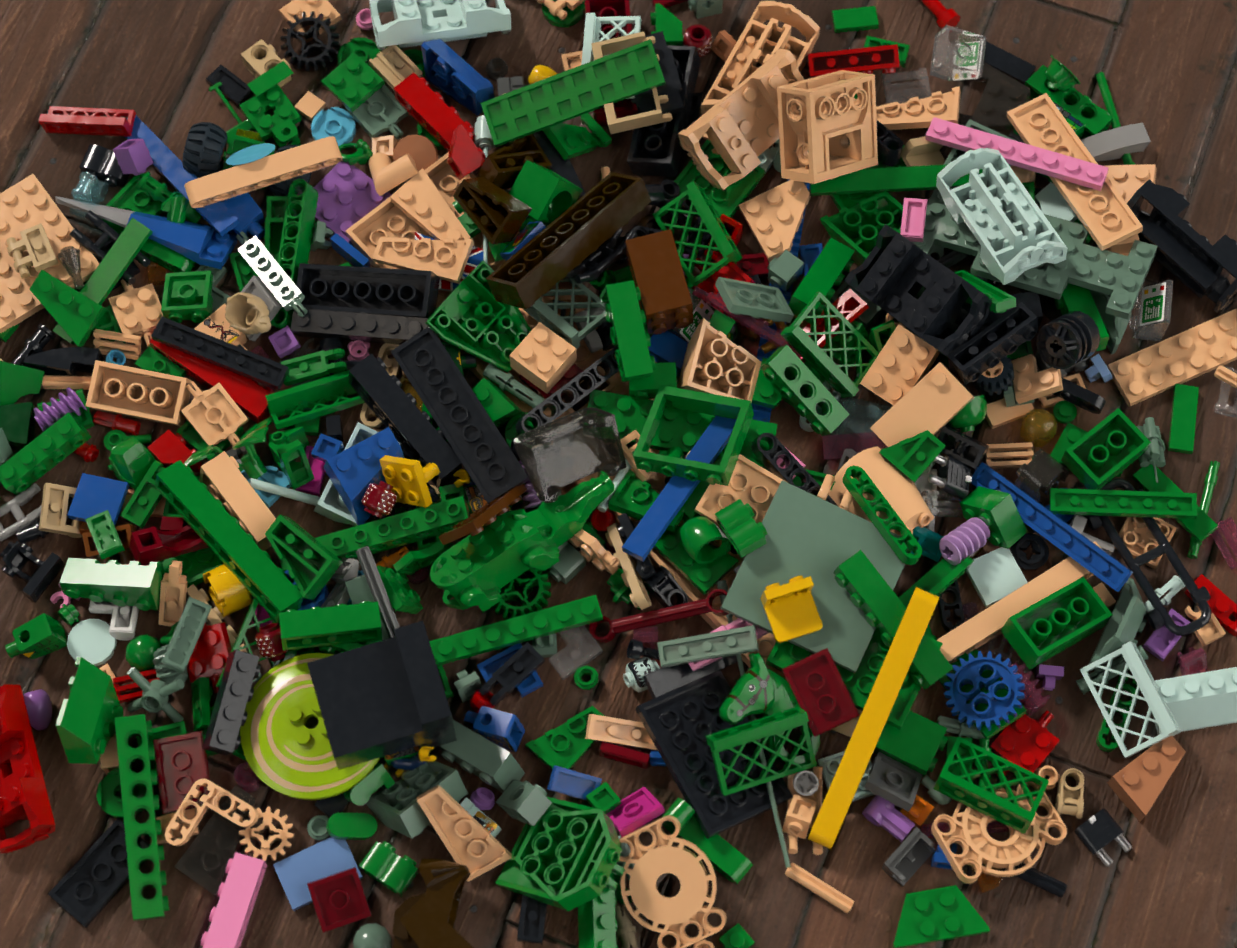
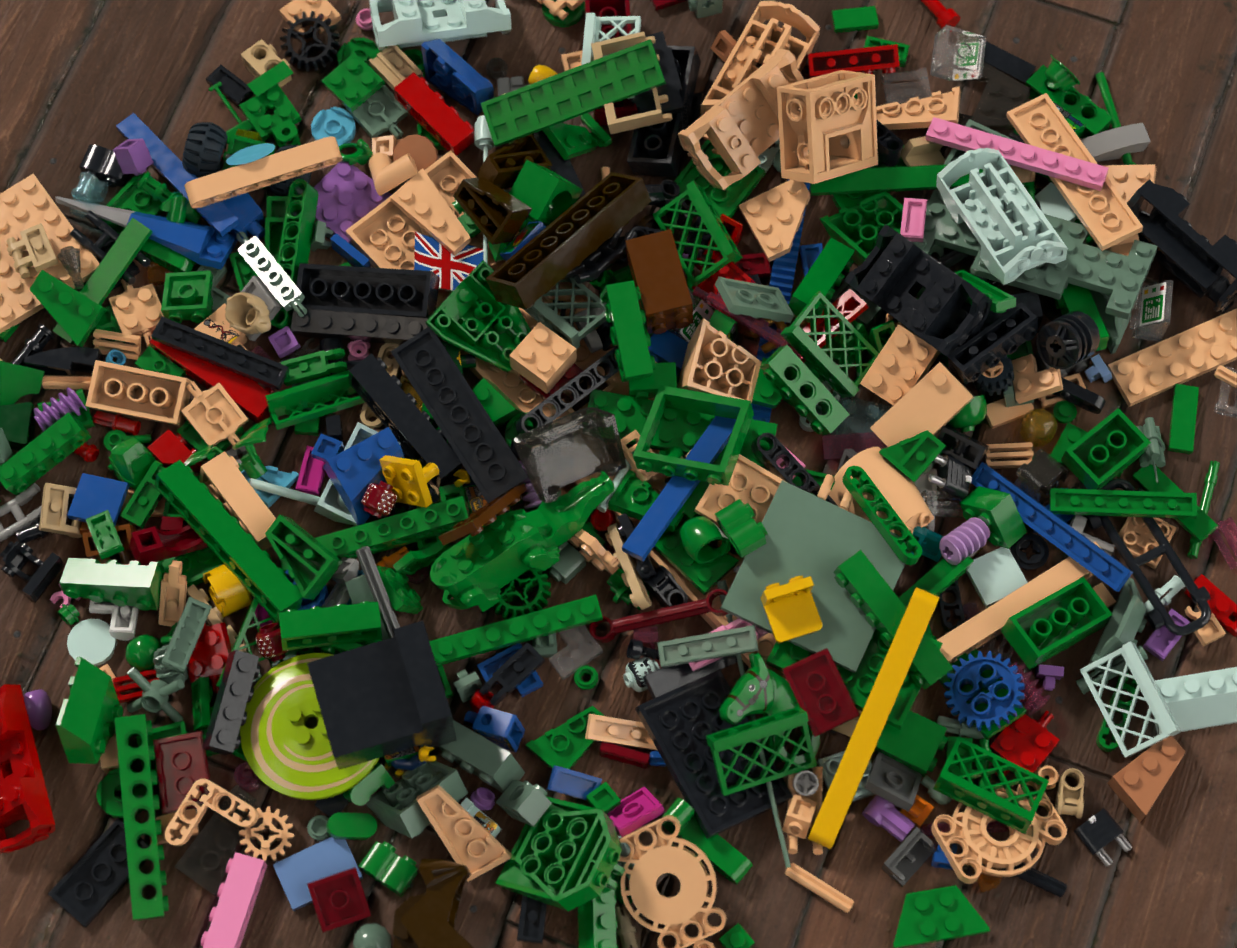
green torso [5,613,68,659] -> none
red fence [38,106,136,137] -> none
green tile [269,426,315,490] -> none
light nougat tile [294,91,326,122] -> none
light nougat wing [372,237,474,284] -> none
red slope [447,124,486,181] -> none
sand green pin [483,364,547,412] -> none
green slope [651,3,683,46] -> none
dark red head [683,24,712,57] -> none
sand green brick [767,250,804,292] -> none
clear pink tile [1177,647,1207,676] -> none

